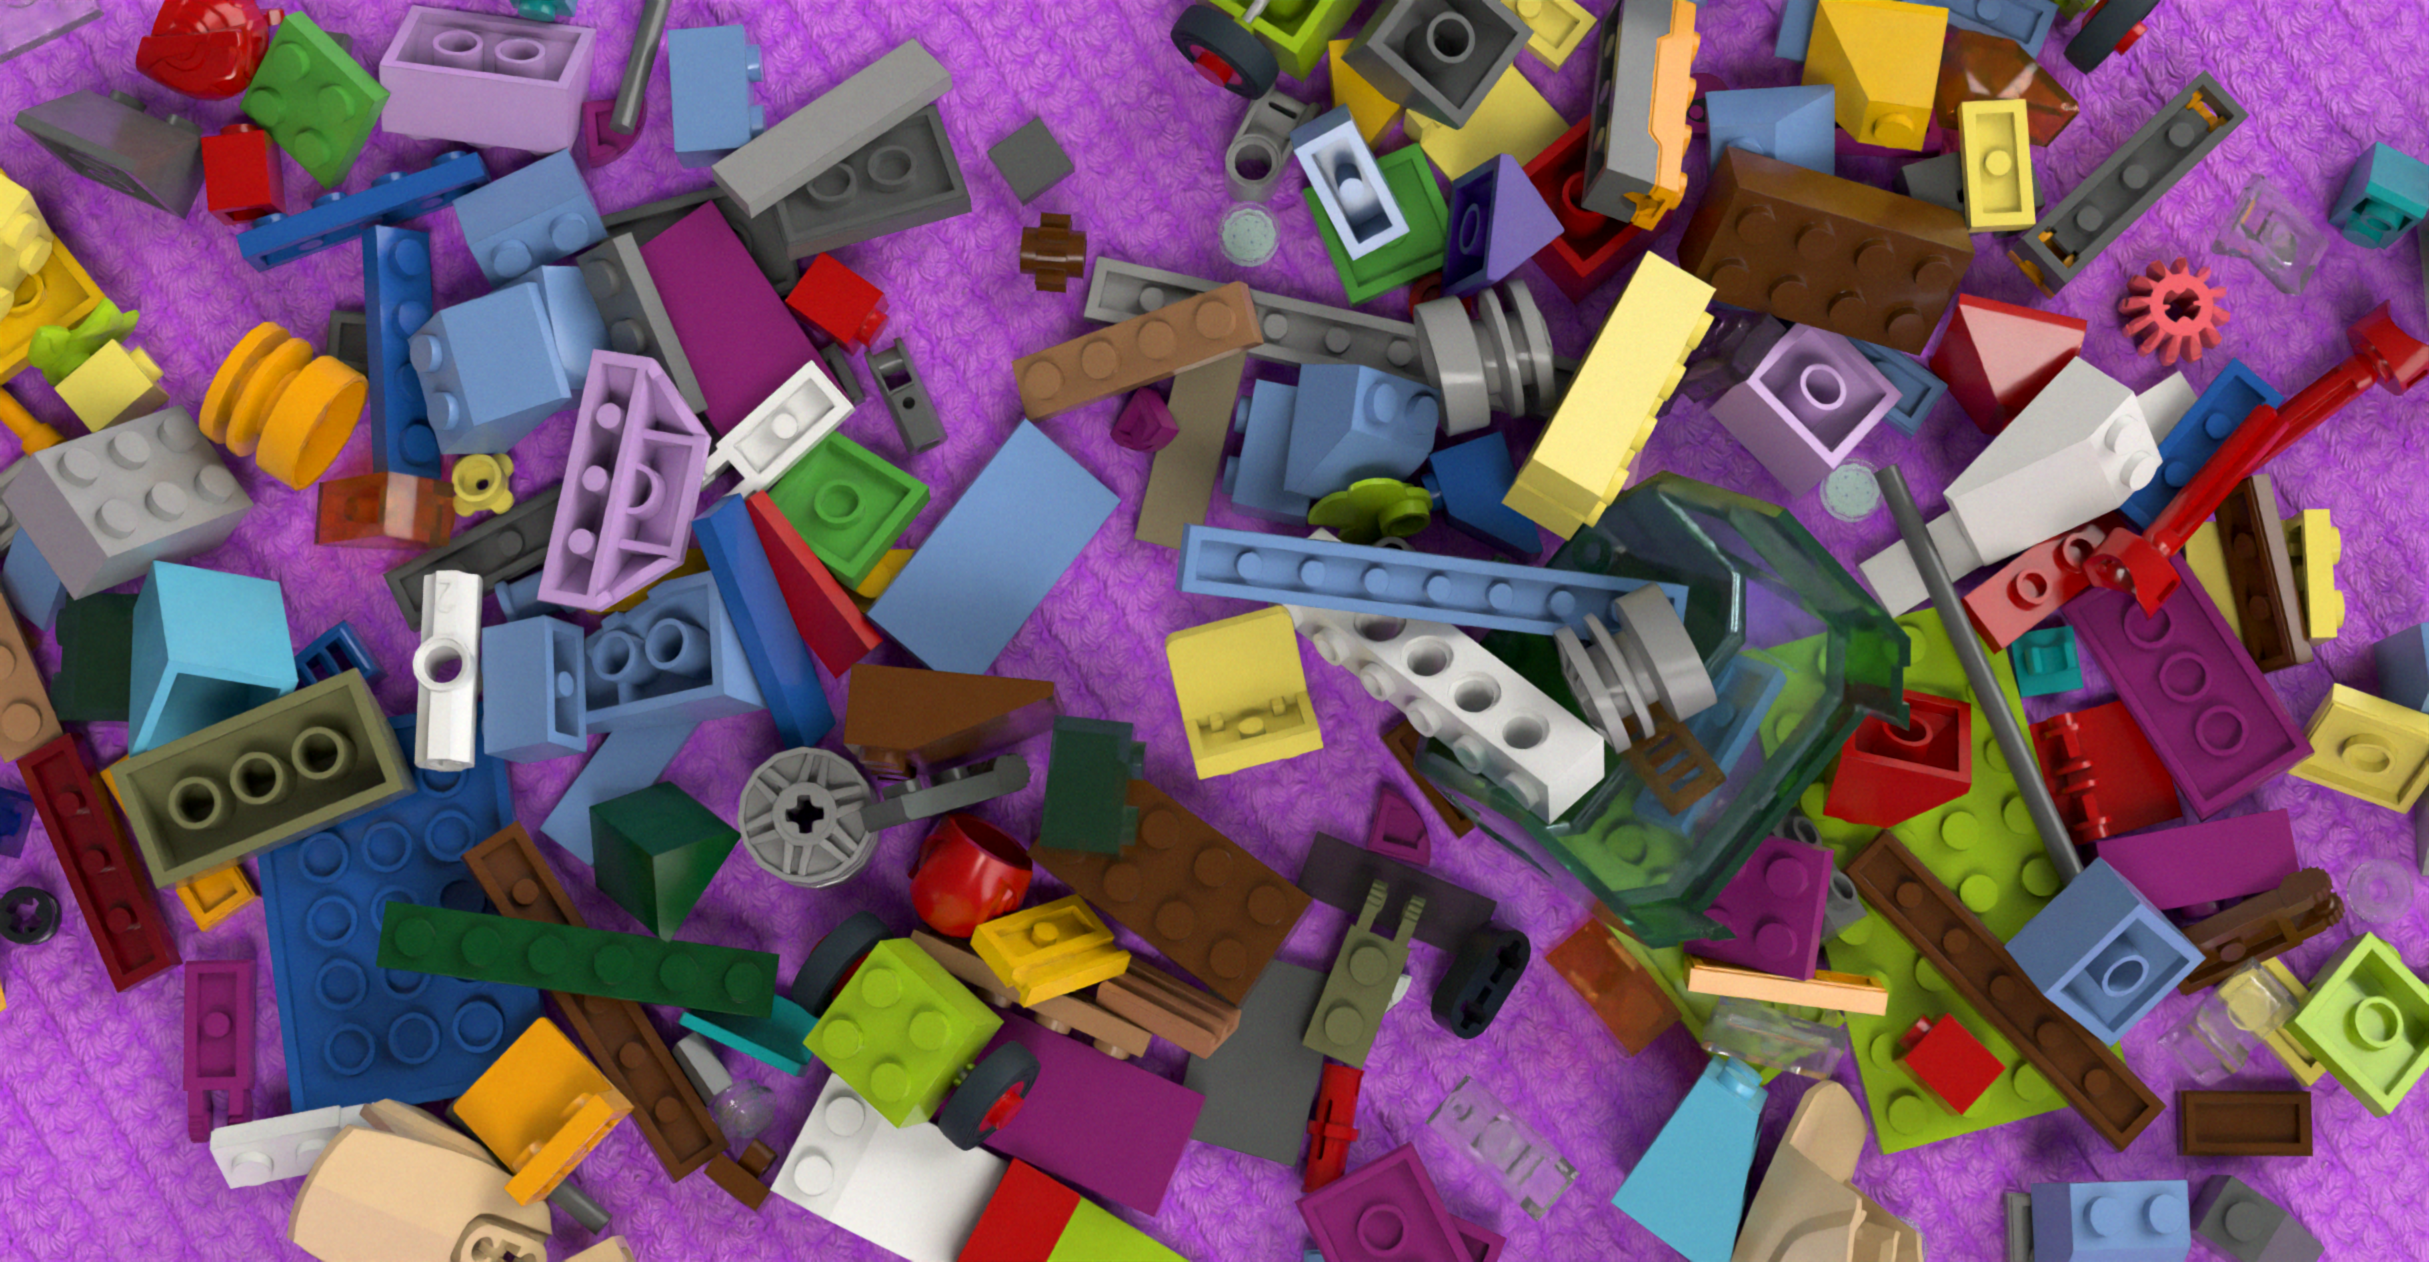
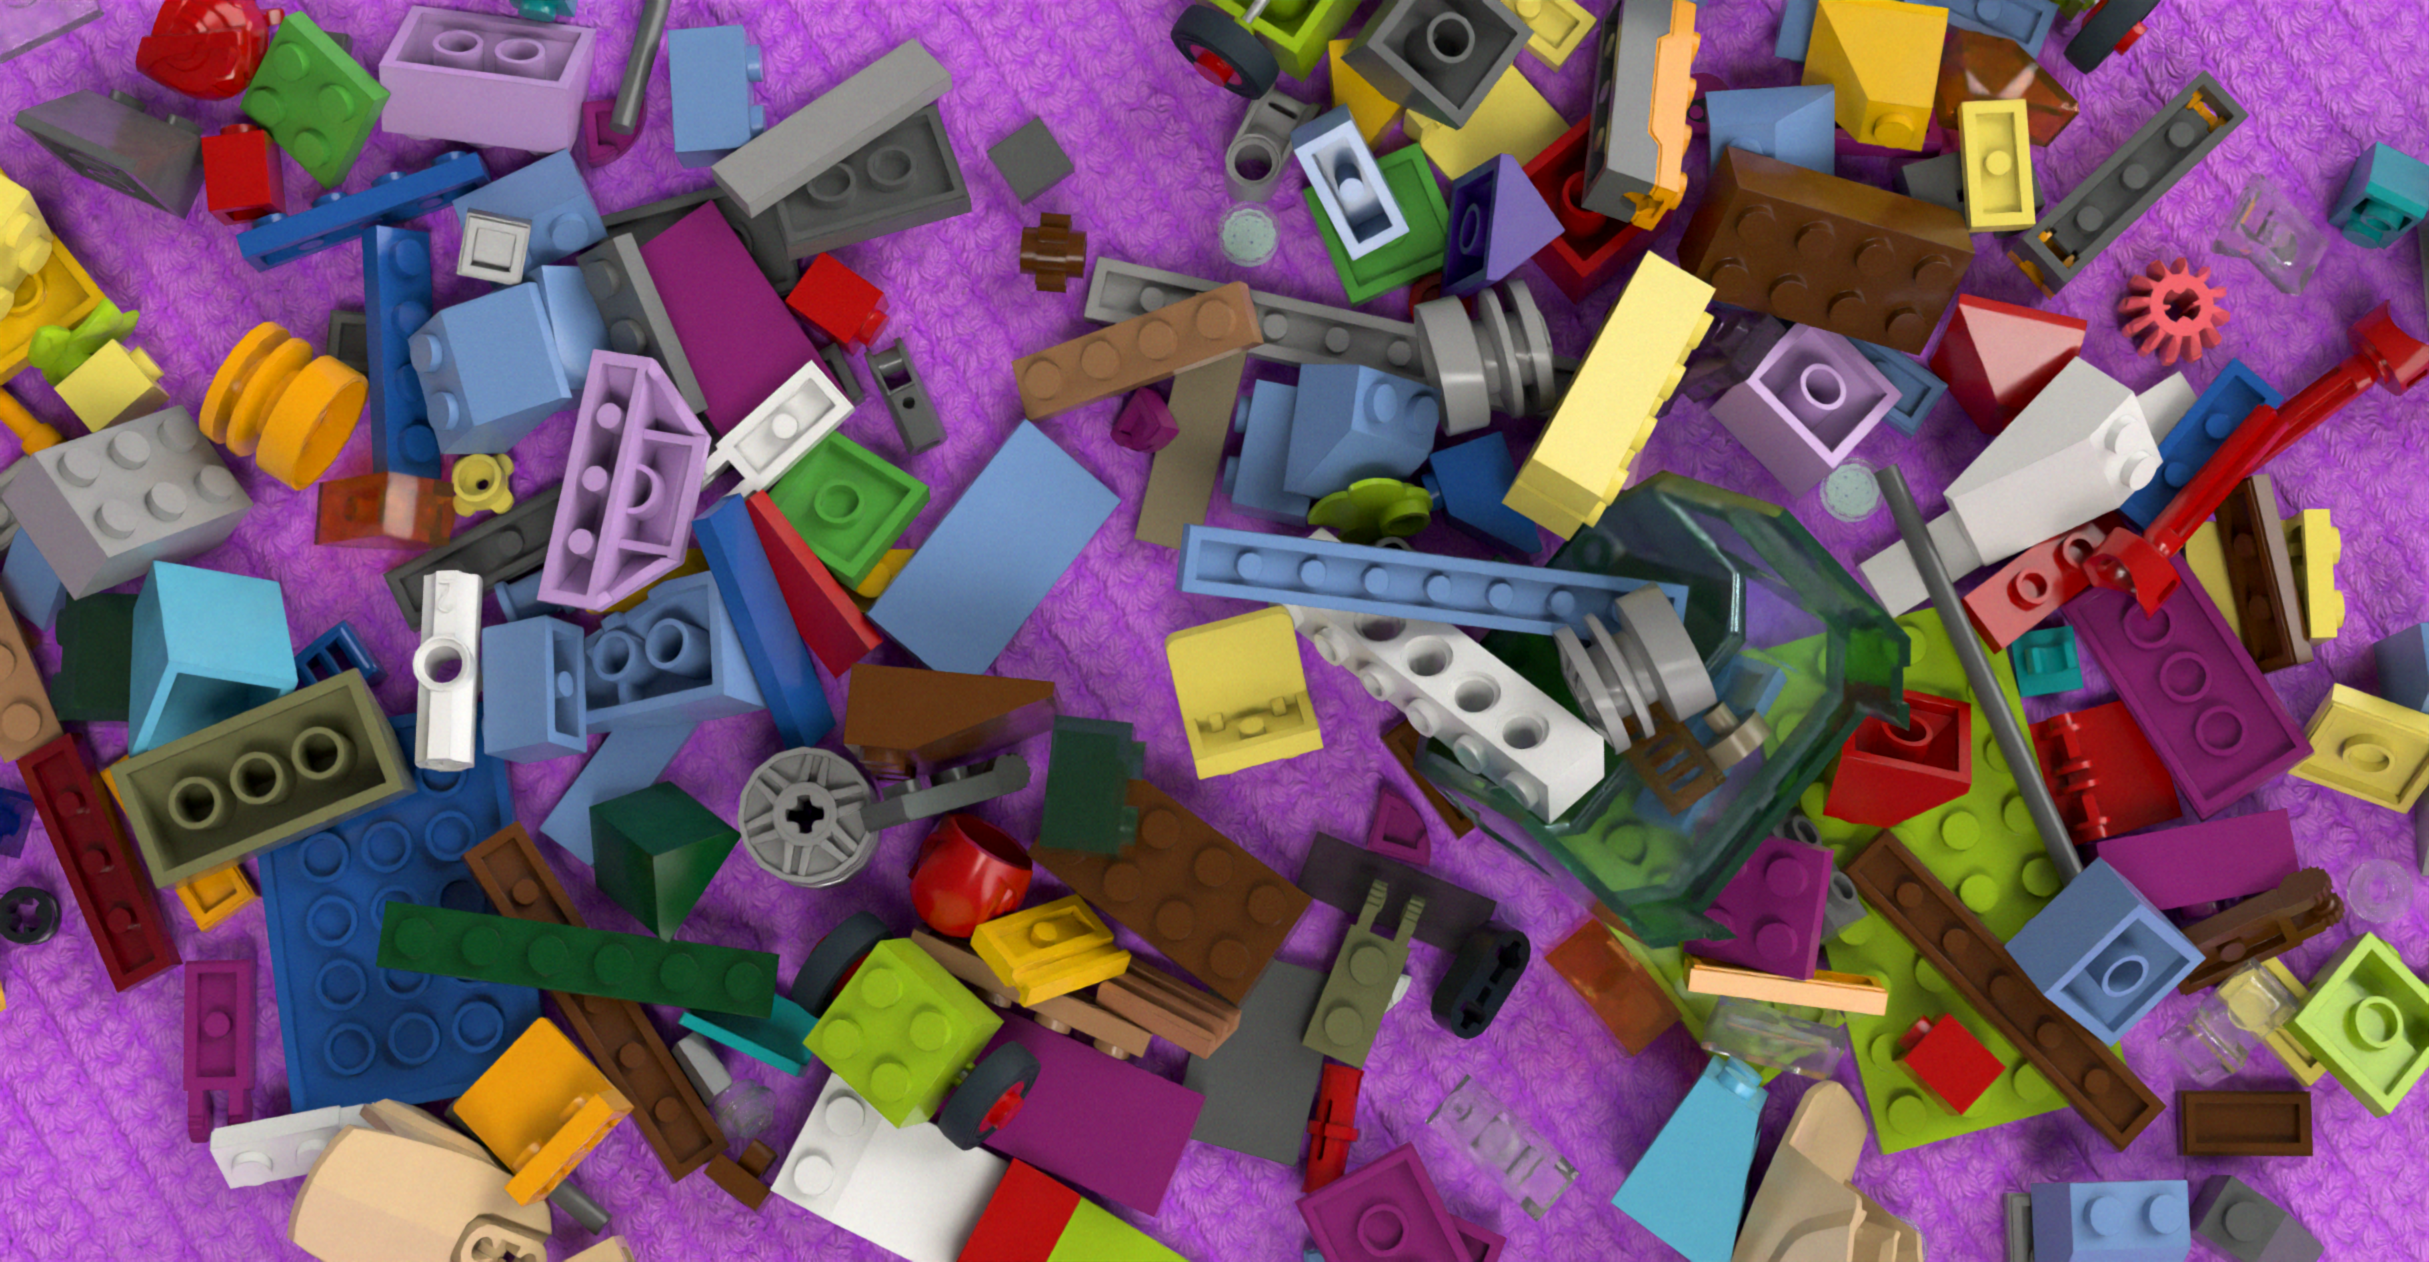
none -> tile [456,208,532,286]
none -> dark tan tile [1702,701,1772,771]

